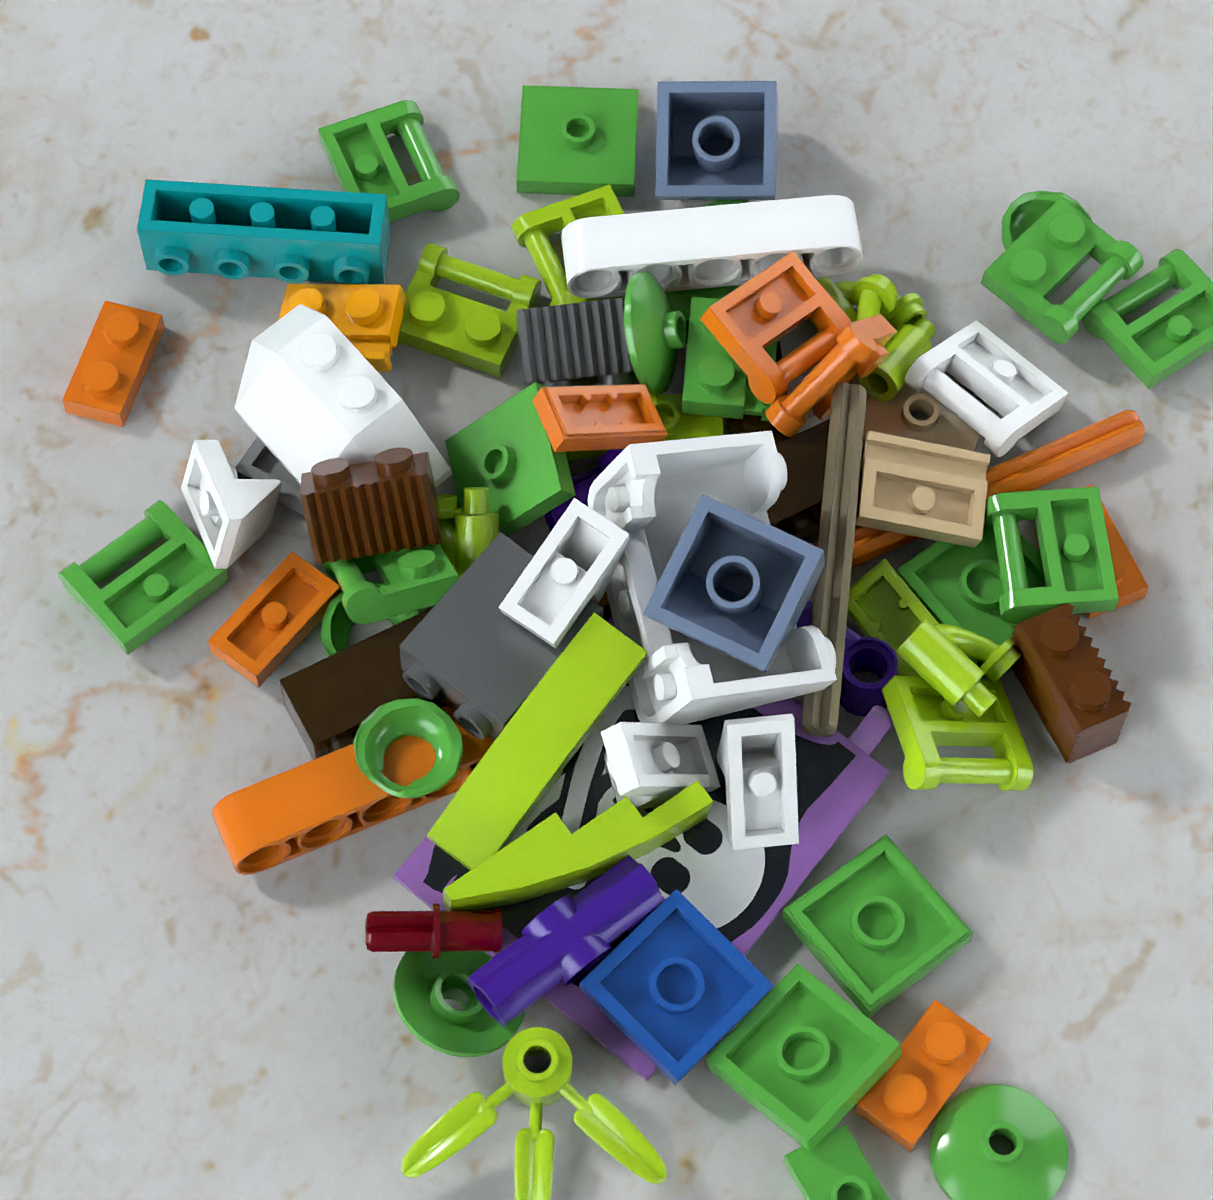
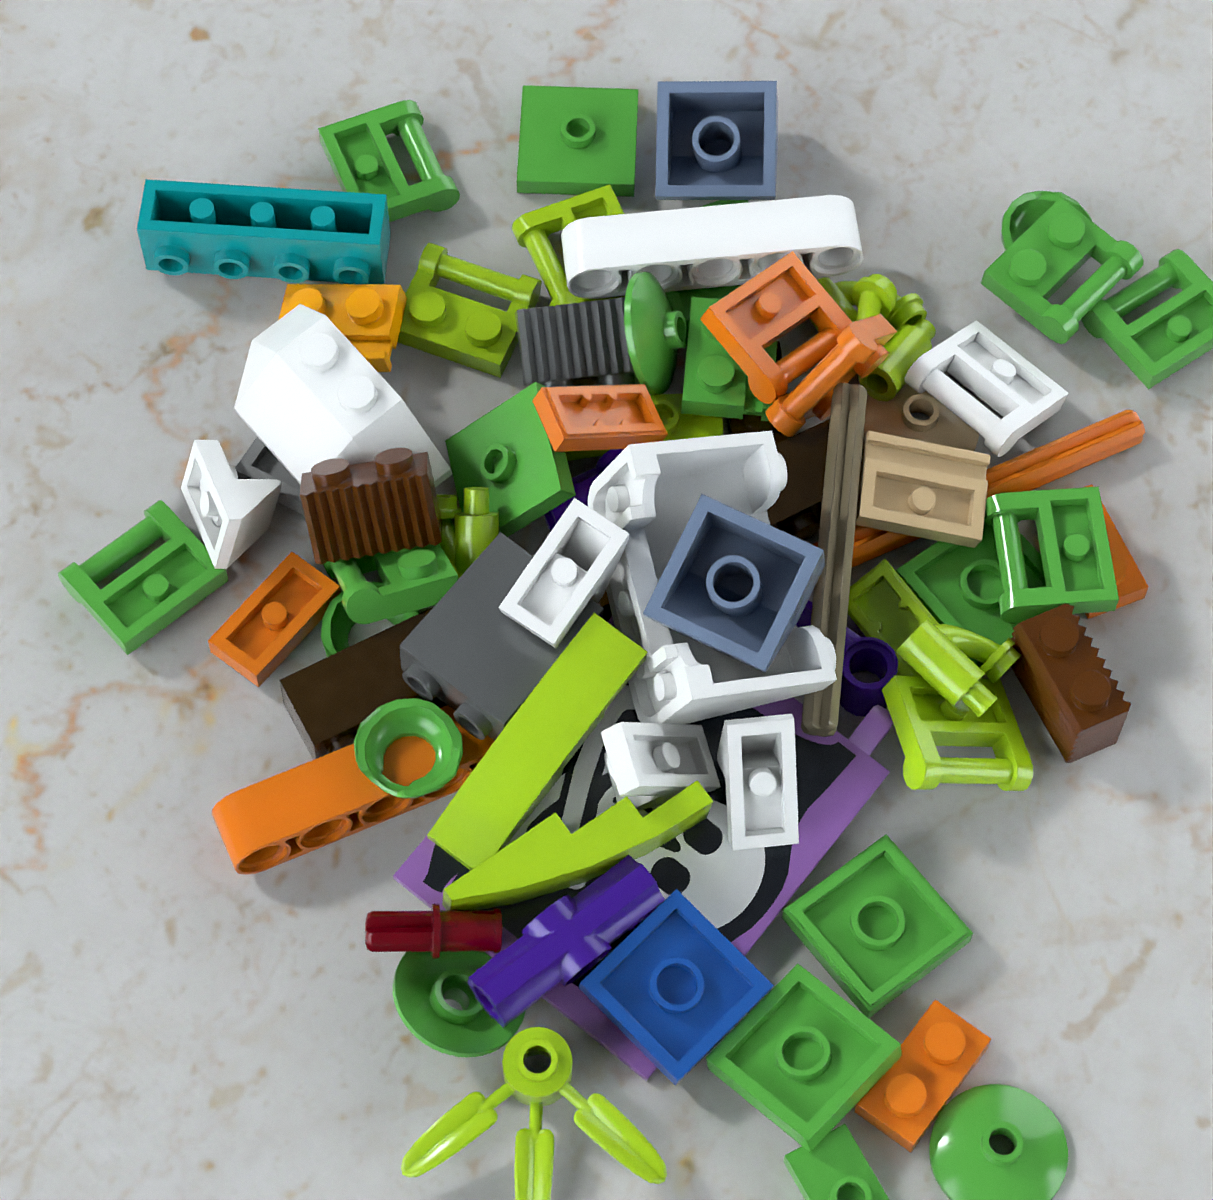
orange plate [62,301,165,427] -> none

